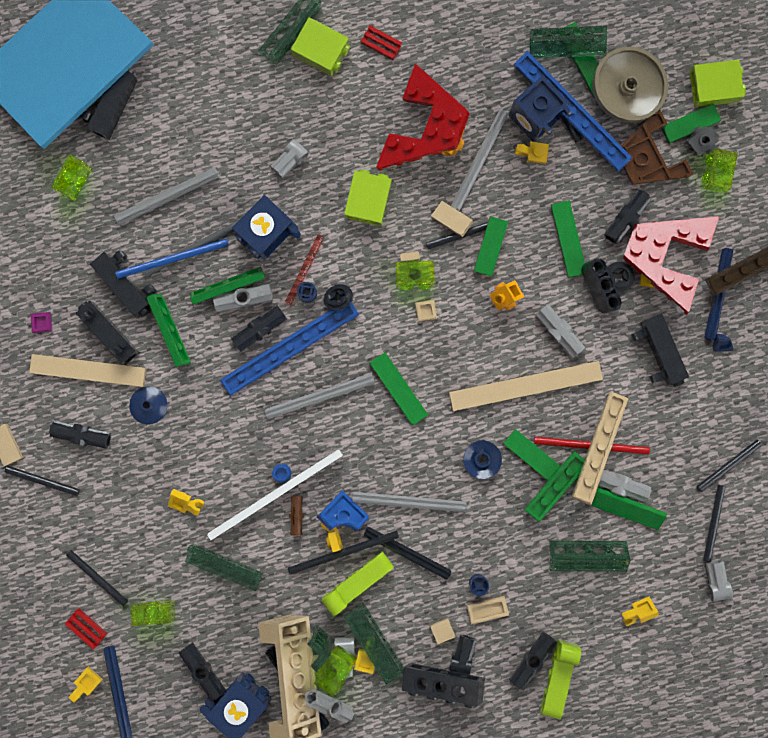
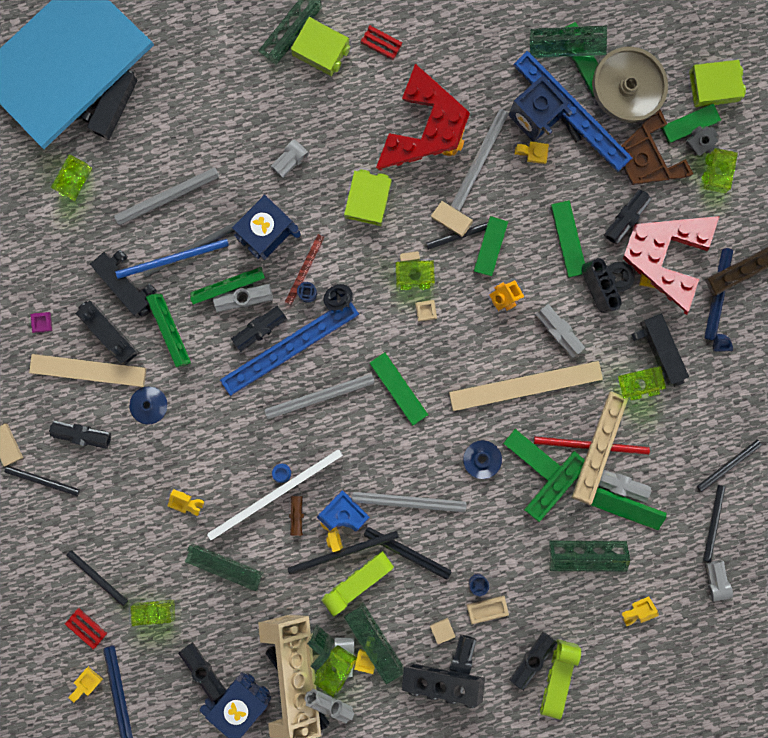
none -> clear neon green brick [618,366,666,401]

